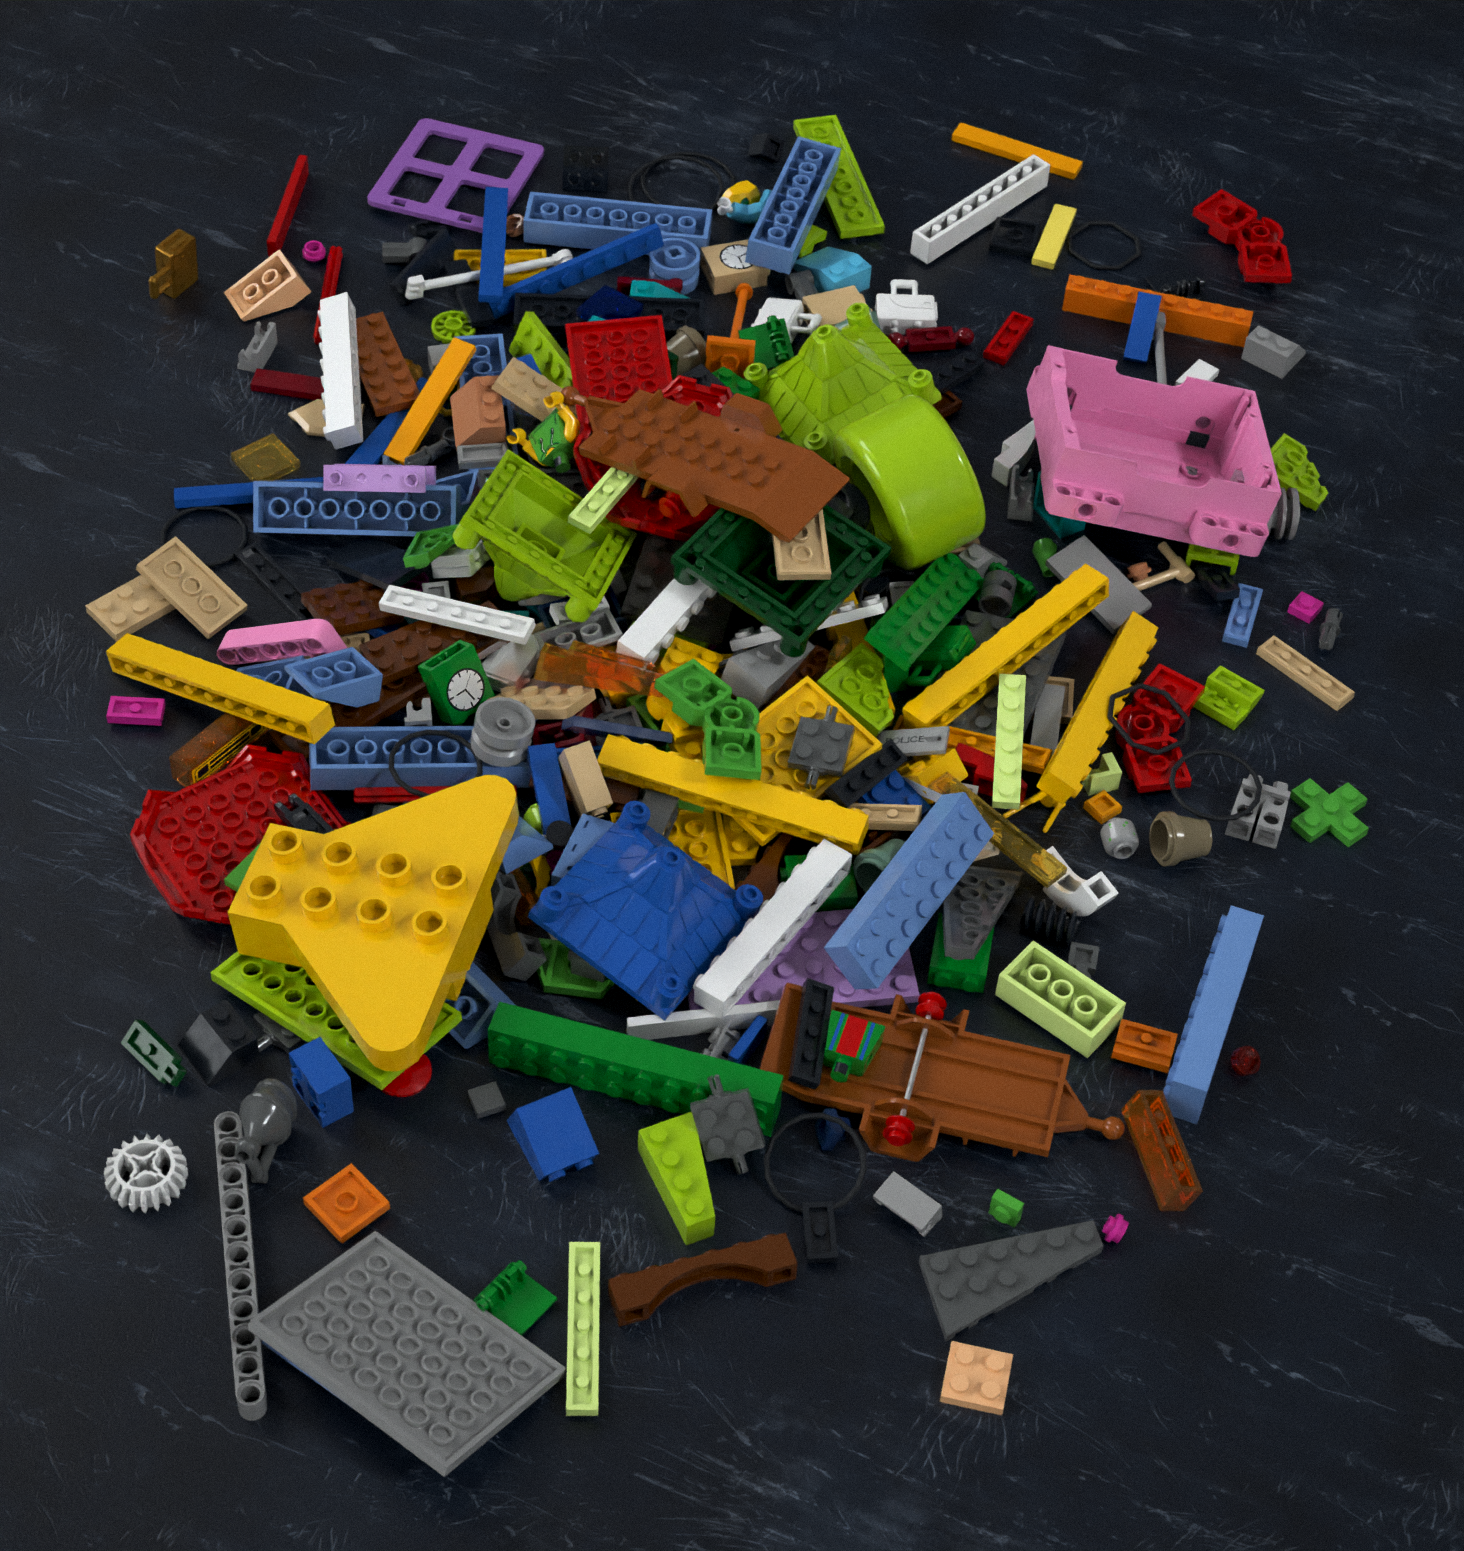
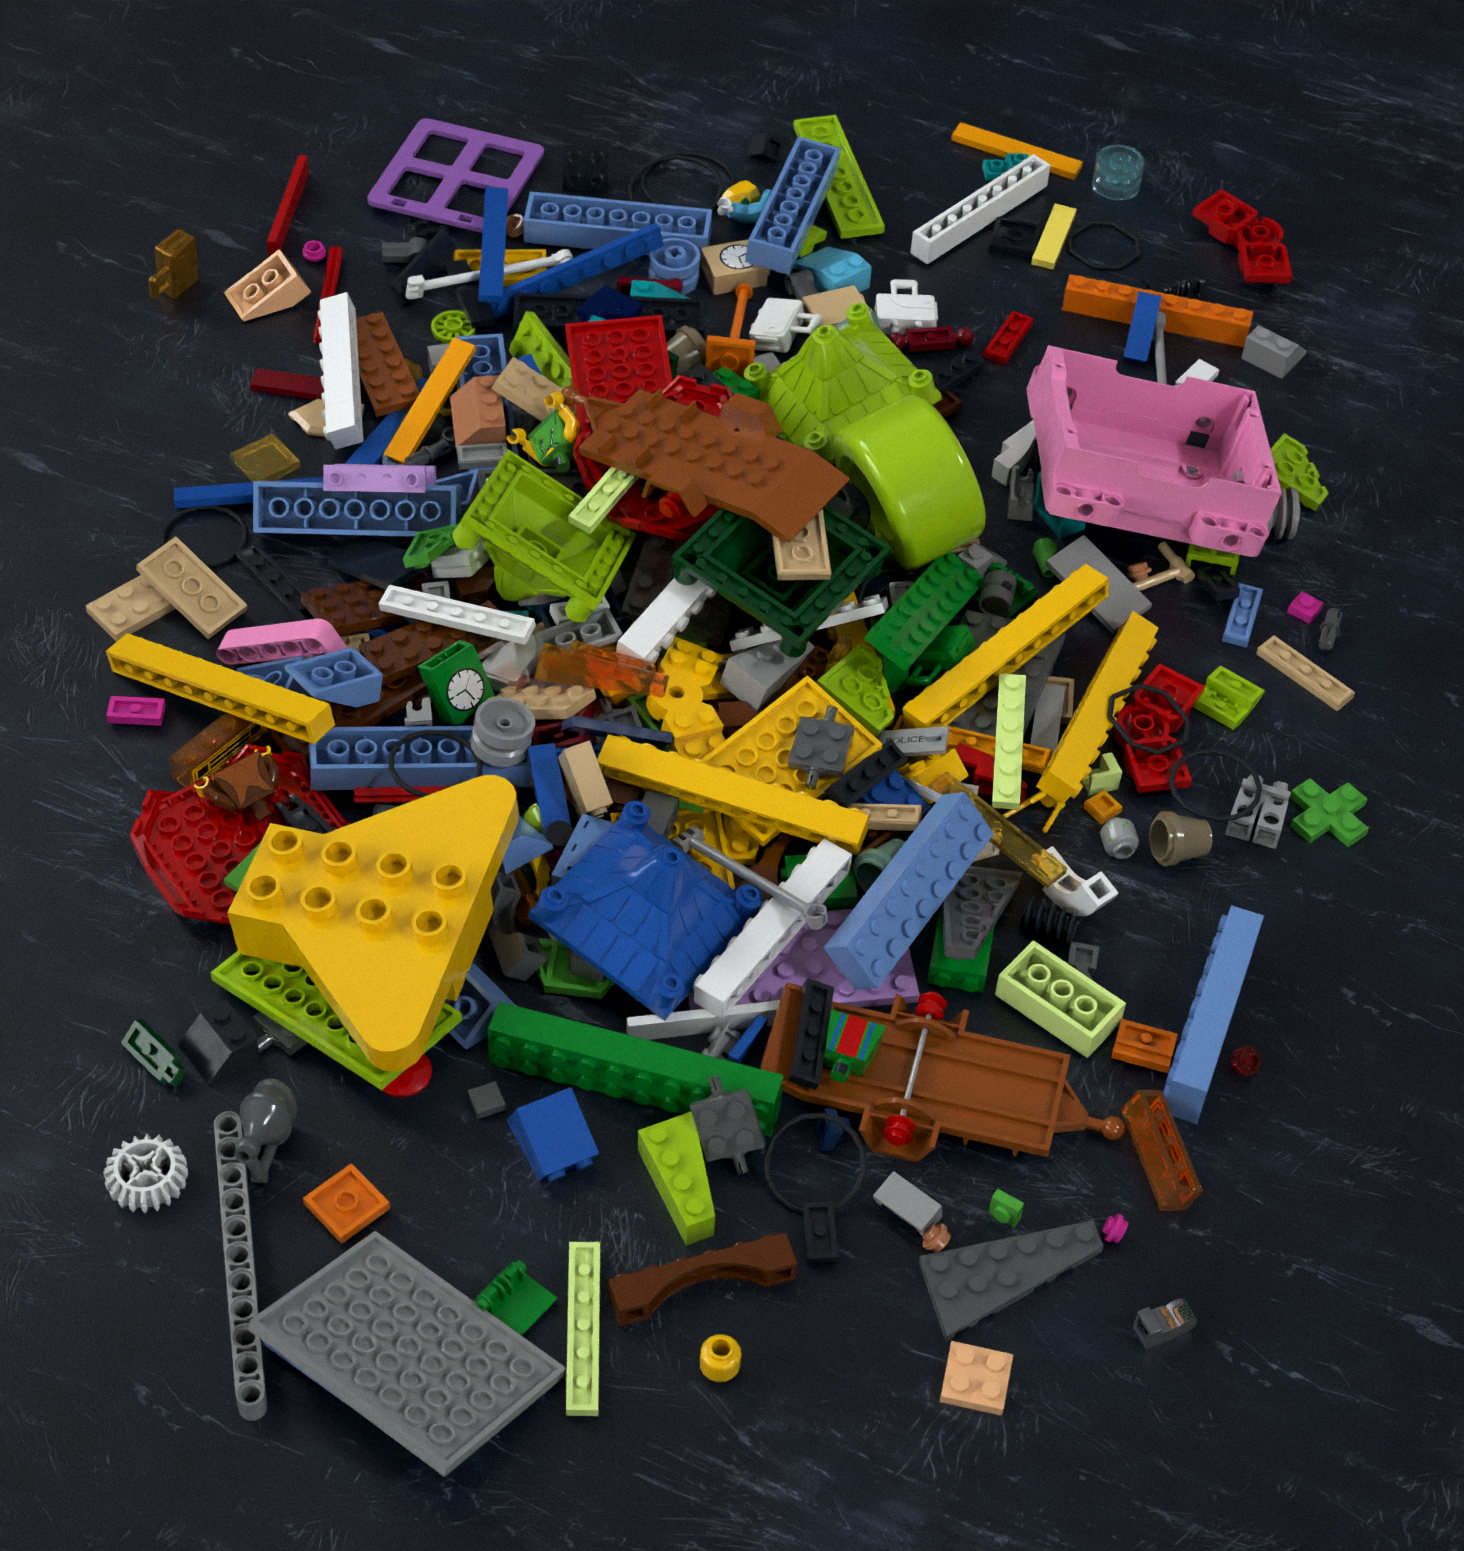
light grey hinge [237,321,278,372] -> none
blue piece [289,1037,354,1128] -> none
bright green plate [654,659,762,780] -> none
green hinge [738,315,794,370] -> none
none -> torso [193,746,279,822]
none -> light grey hinge [671,826,828,930]
none -> yellow head [700,1334,741,1382]
none -> nougat plate [922,1223,951,1253]
none -> teal slope [982,153,1029,181]
none -> clear light blue wheel [1092,145,1145,200]
none -> flat silver leg [1133,1299,1197,1350]

